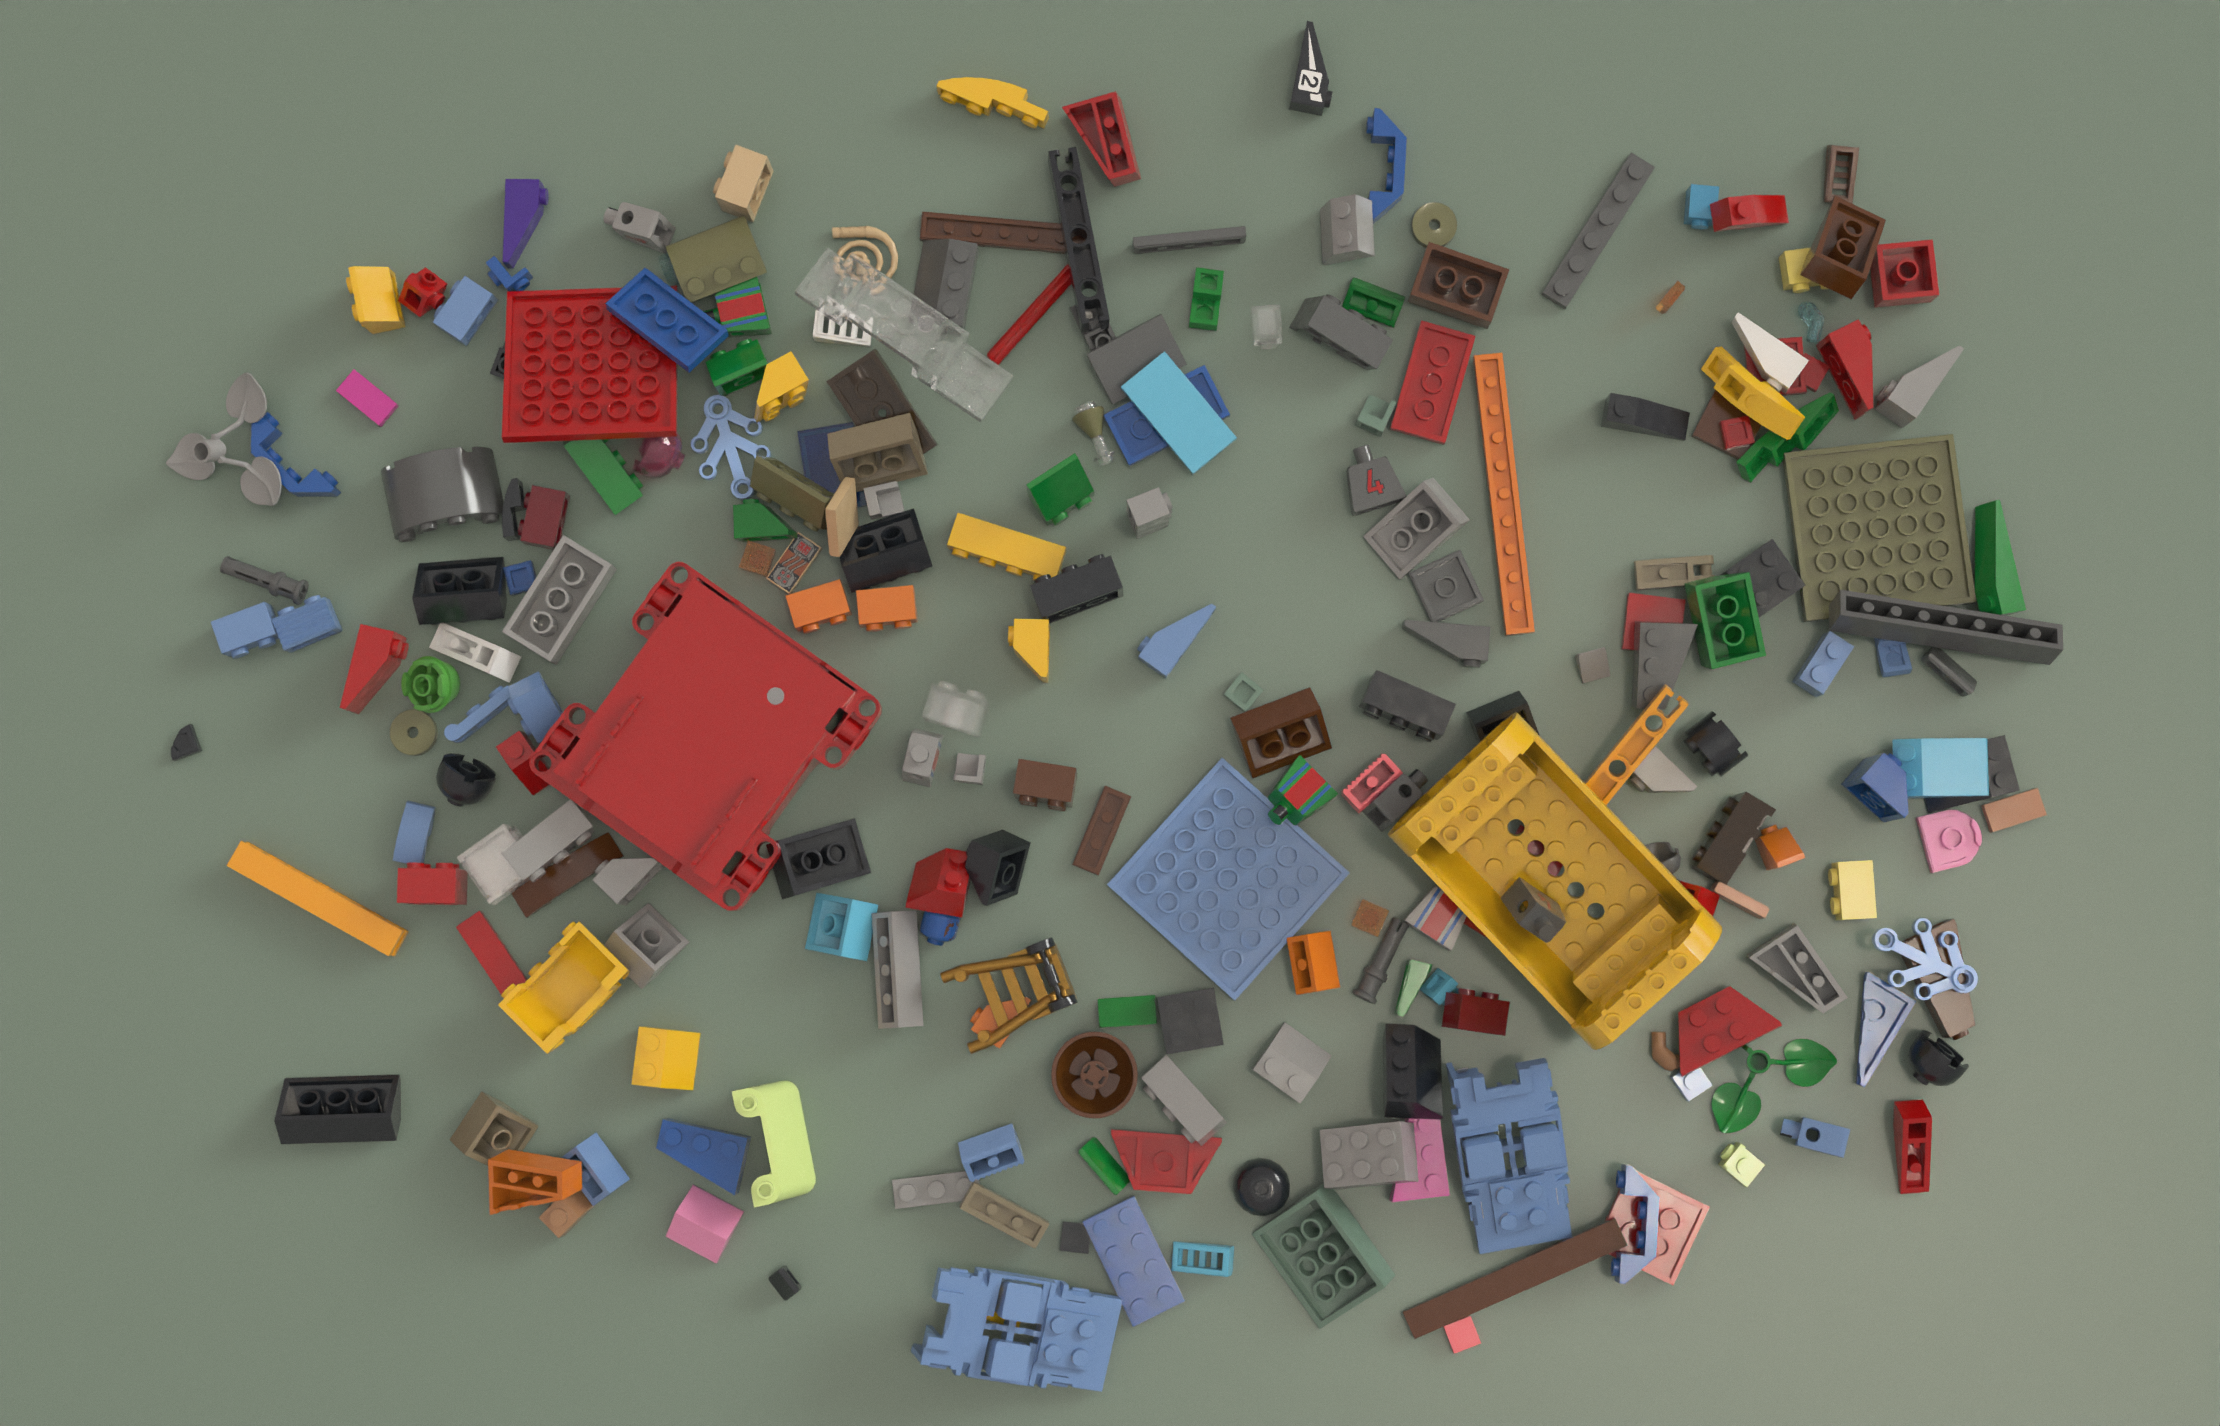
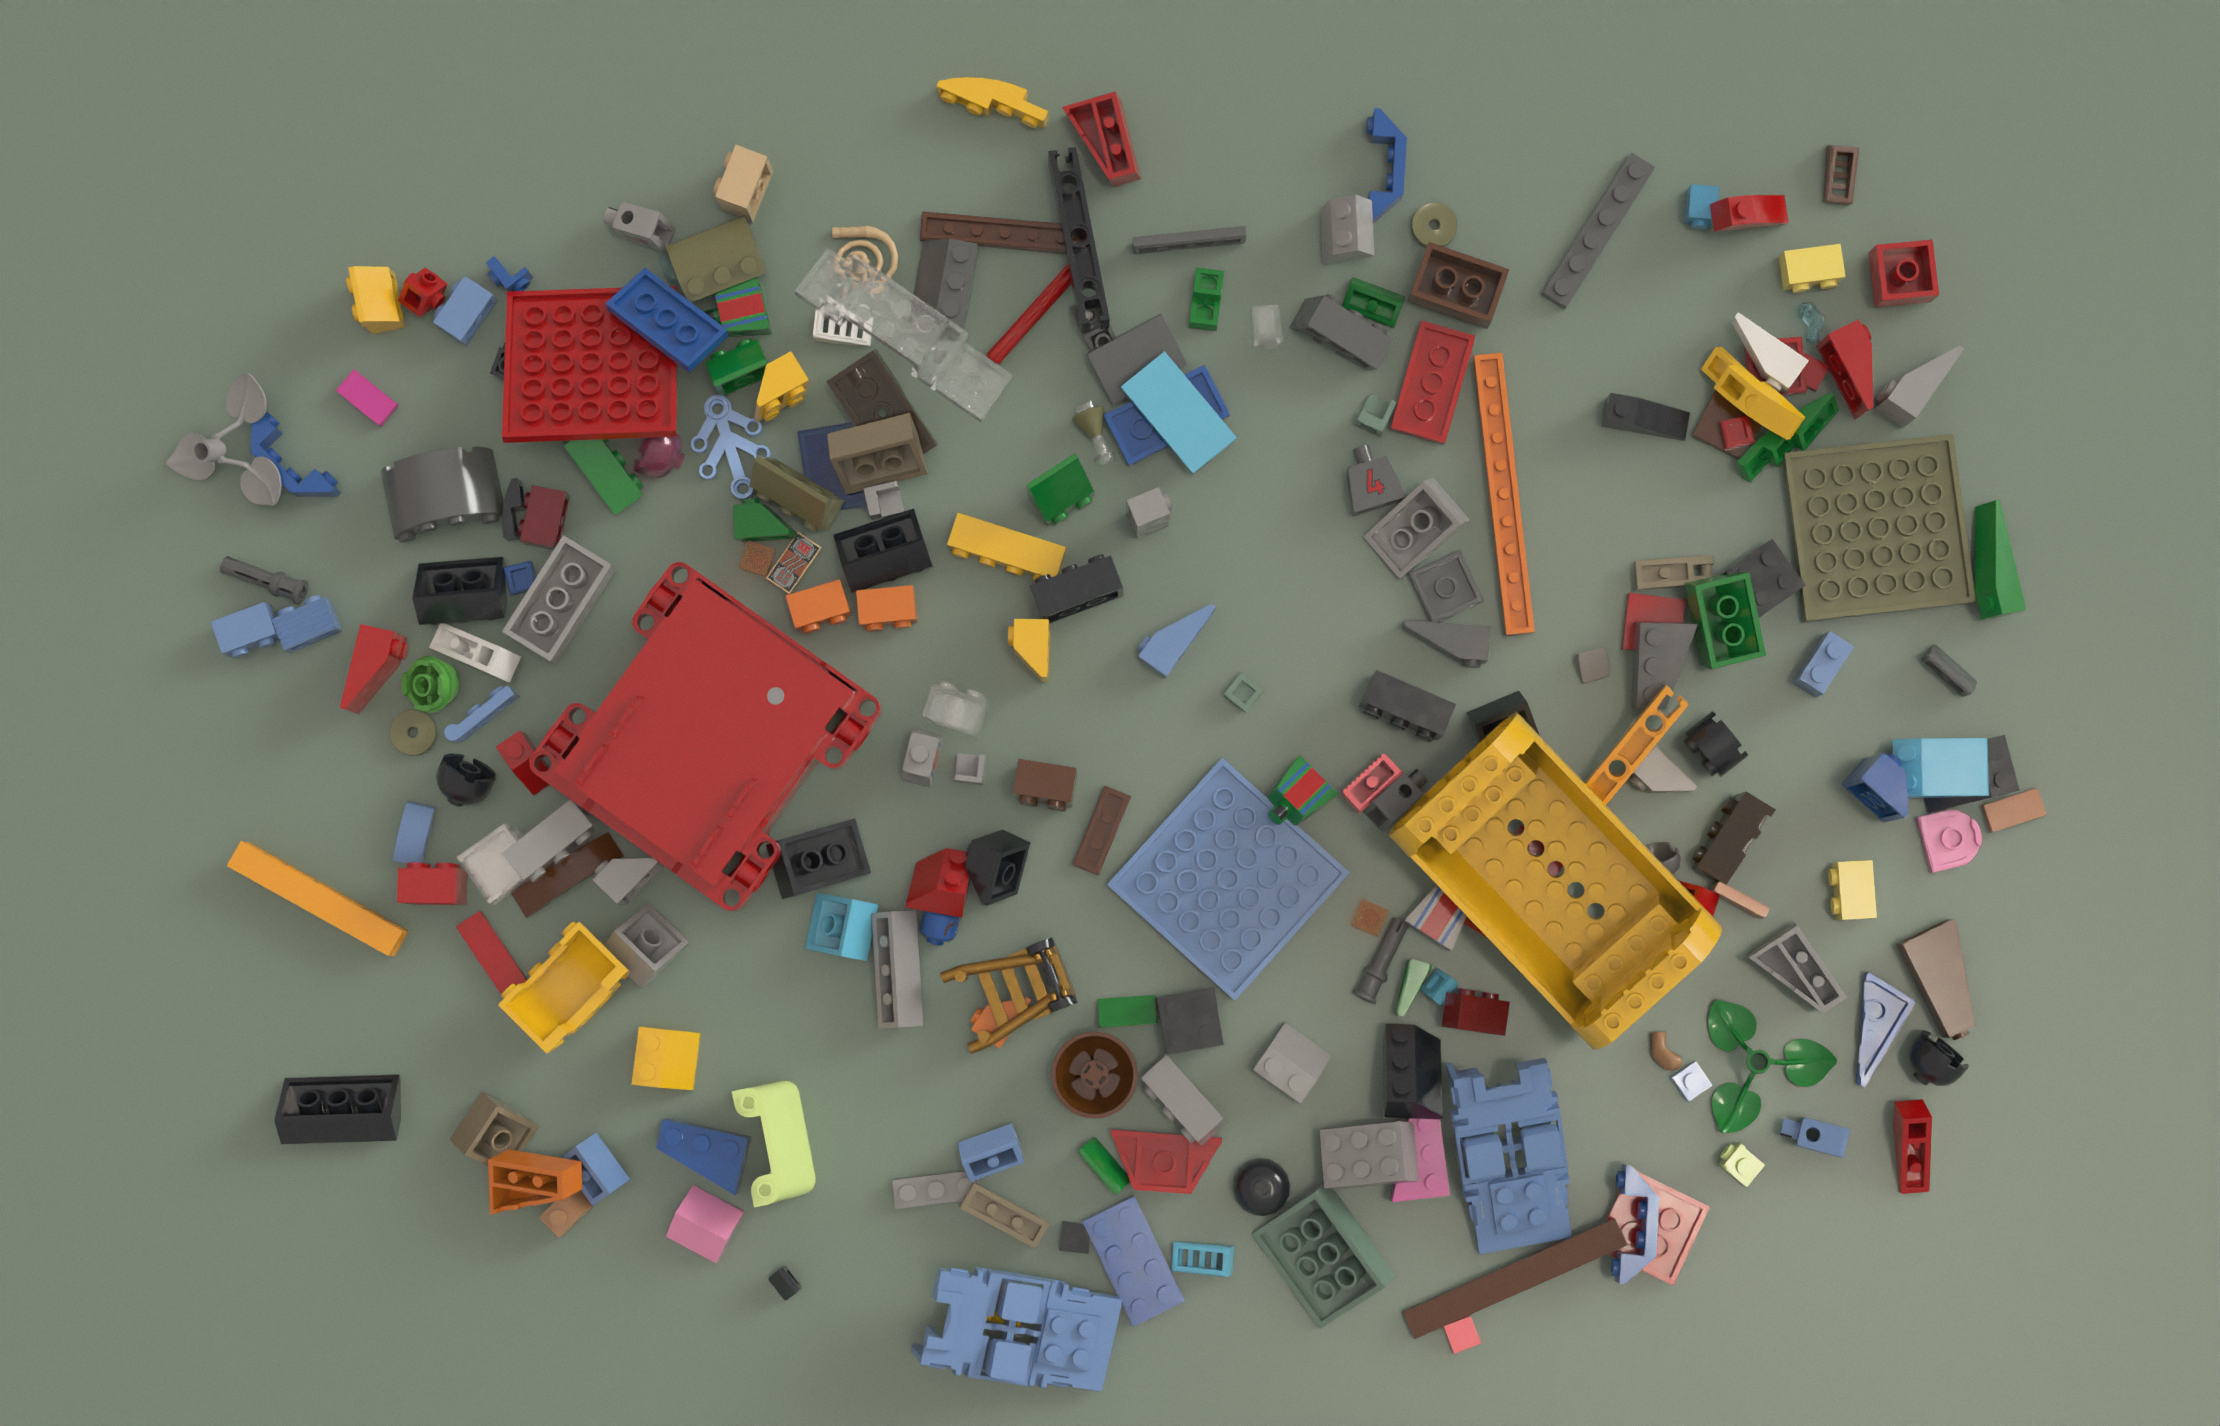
black tile [171,724,202,761] -> none
dark purple slope [503,179,549,269] -> none
medium blue brick [507,671,563,743] -> none
tan tile [825,477,859,557] -> none
reddish brown slope [1230,687,1332,779] -> none
orange brick [1287,931,1340,995] -> none
slope [1289,21,1333,116] -> none
dark grey torso [1501,877,1566,943] -> none
clear orange tile [1656,281,1685,314] -> none
red wing [1678,986,1782,1077] -> none
orange slope [1754,824,1805,870] -> none
reddish brown slope [1800,196,1886,299] -> none
dark grey brick [1829,590,2064,665] -> none
light blue plant [1872,918,1978,1000] -> none
medium blue slope [1874,638,1912,677] -> none

